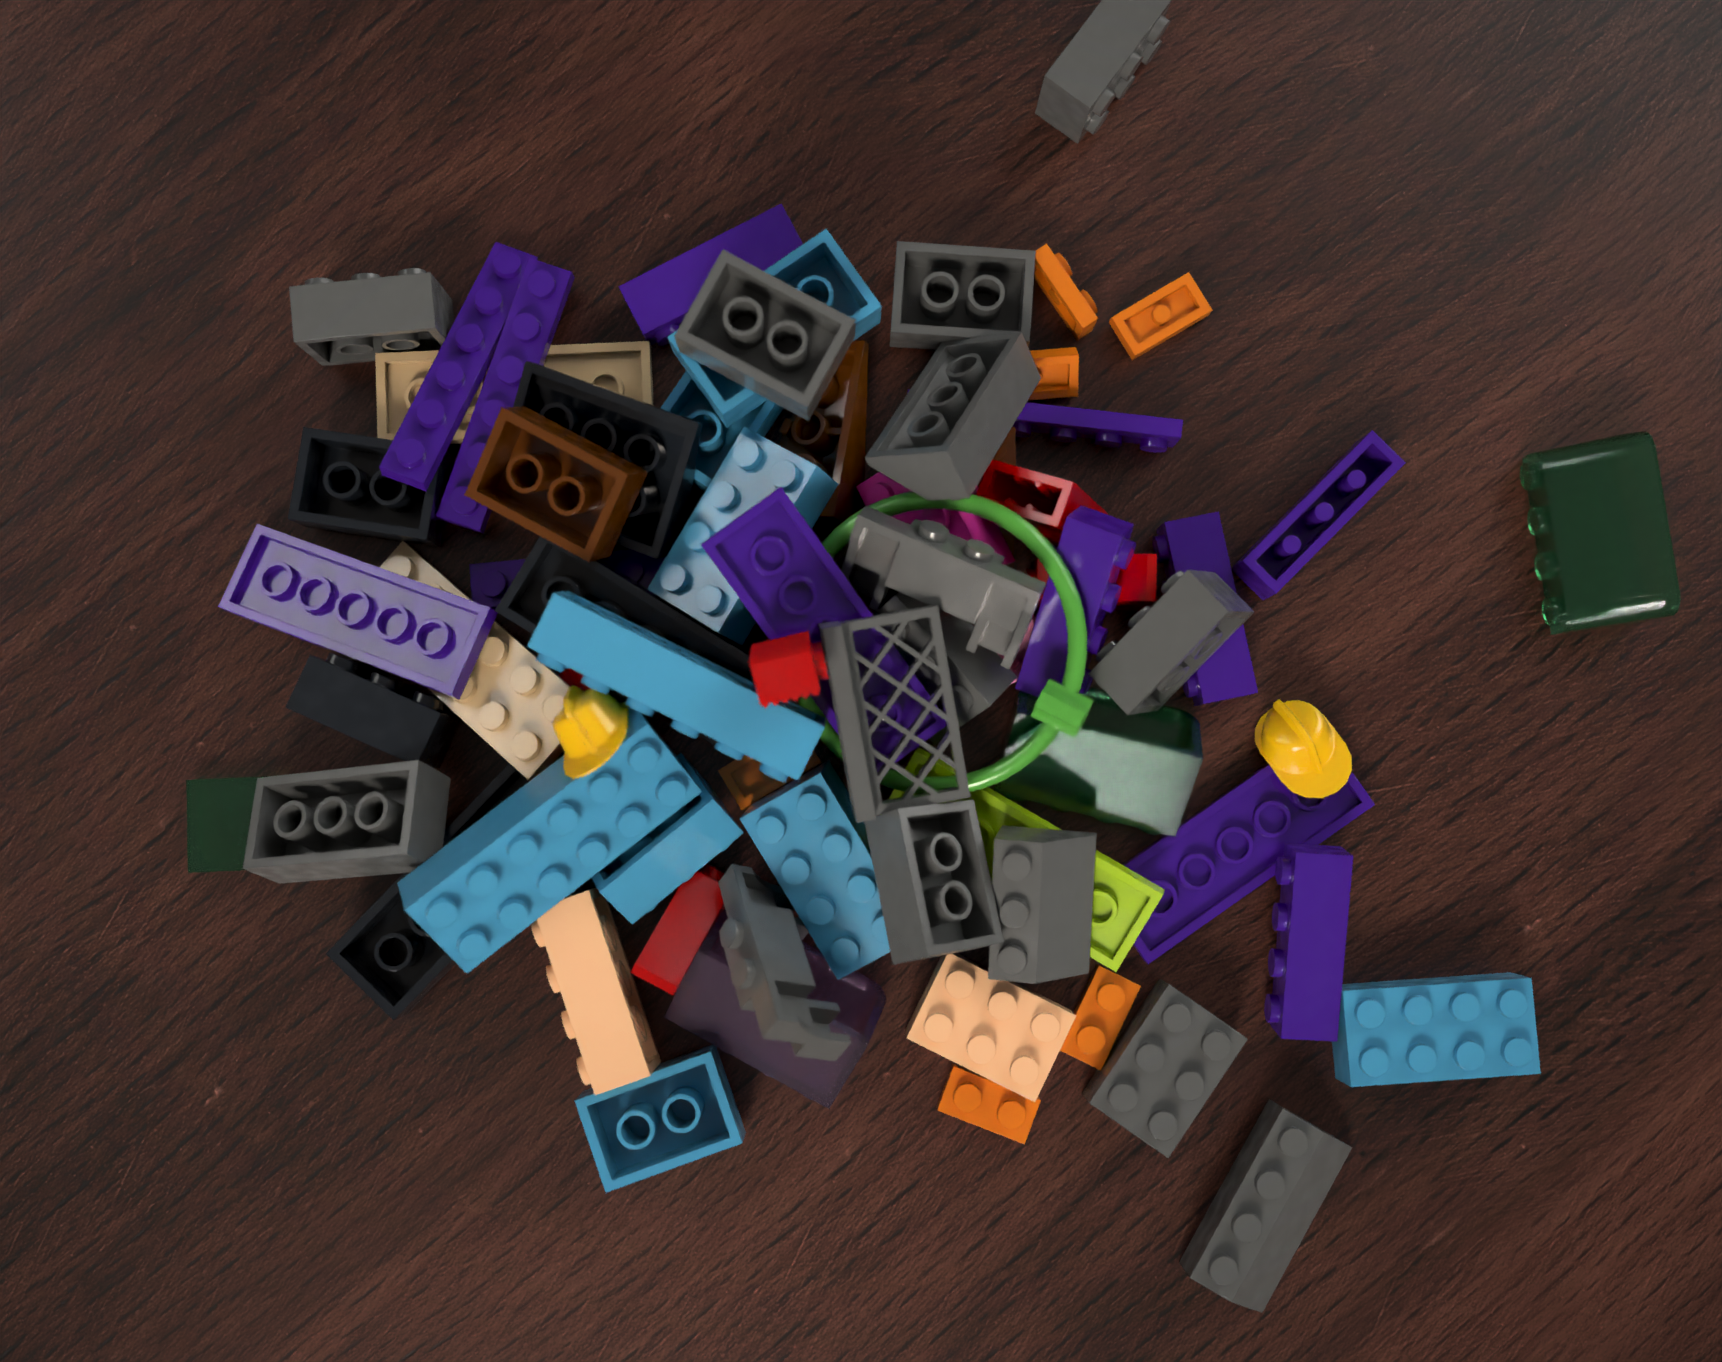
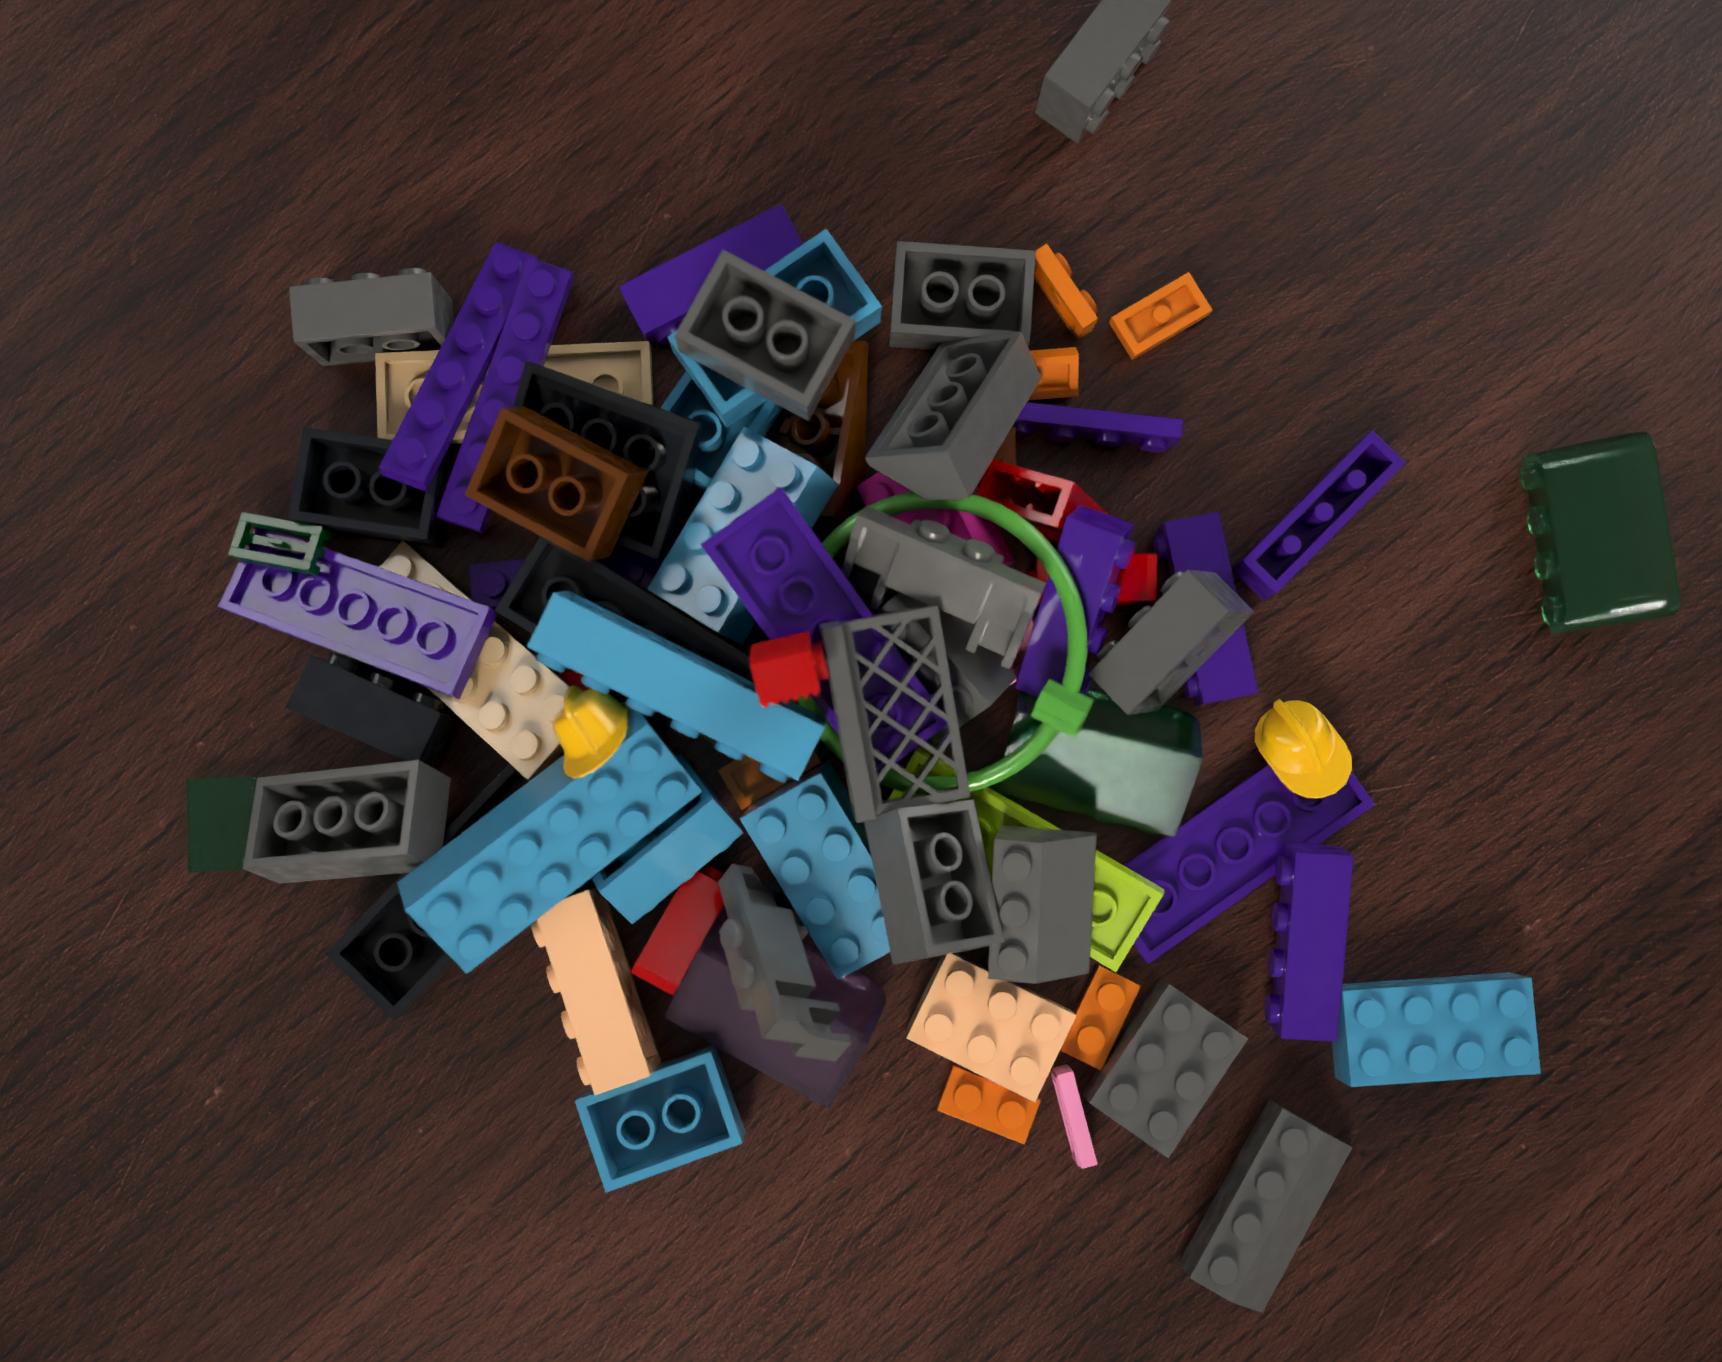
none -> tile [228,512,332,576]
none -> bright pink tile [1050,1064,1098,1169]

